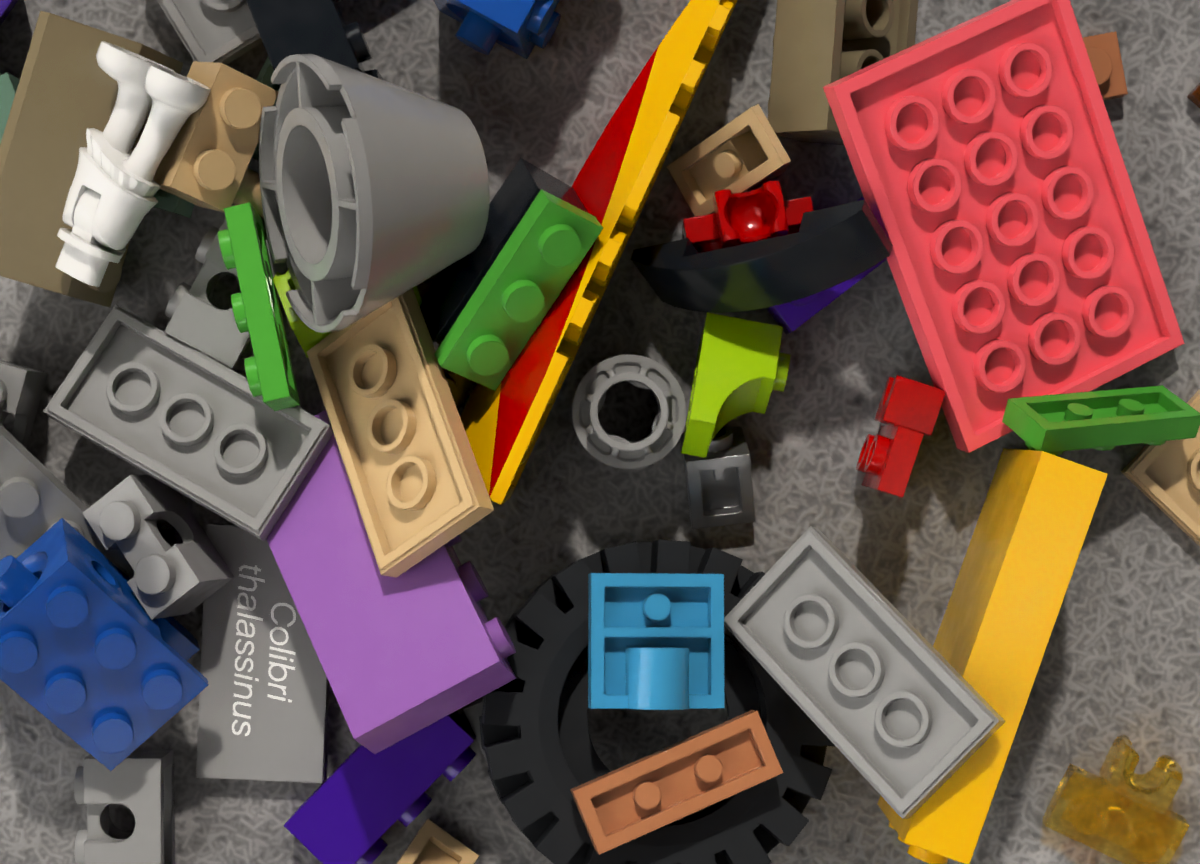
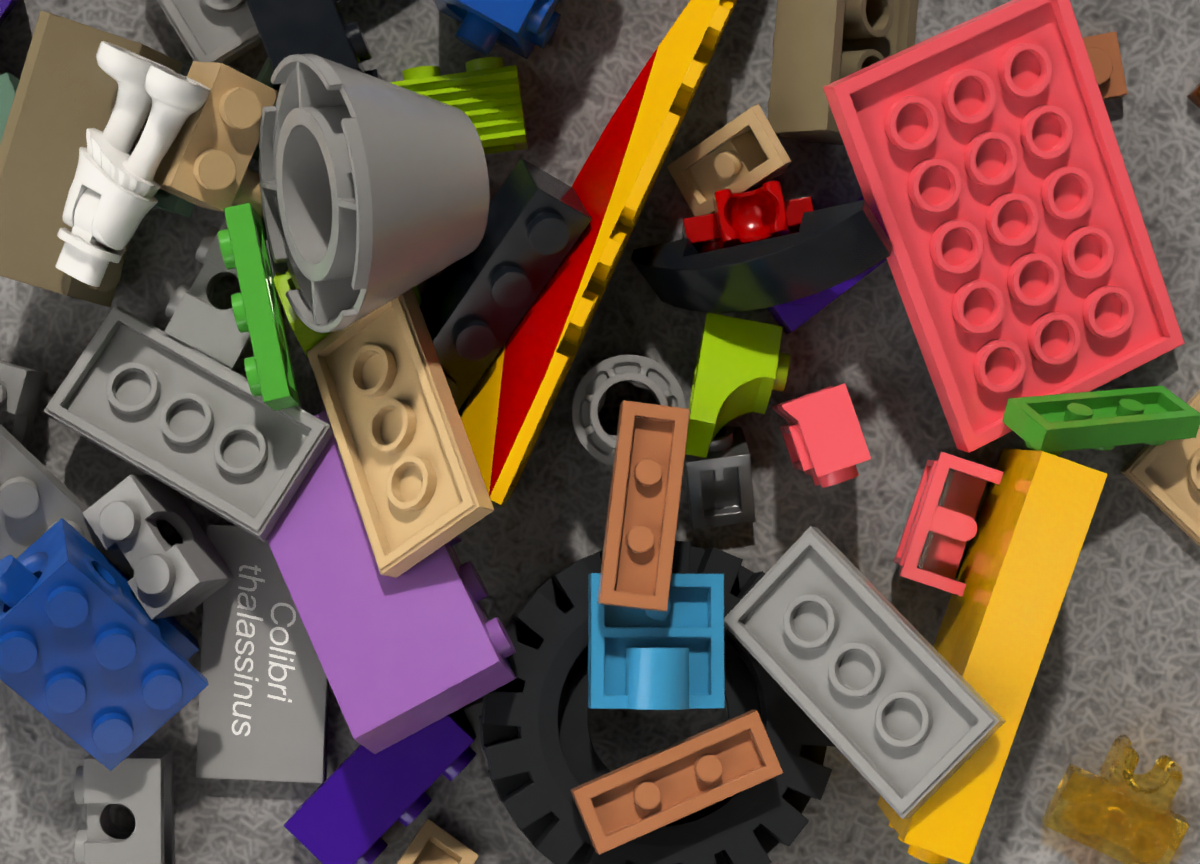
bright green plate [434,189,603,391] -> none
red plate [856,375,945,498] -> none
none -> lime brick [389,57,529,155]
none -> nougat plate [597,400,690,612]
none -> coral window [772,383,871,488]
none -> coral window [893,451,1004,597]

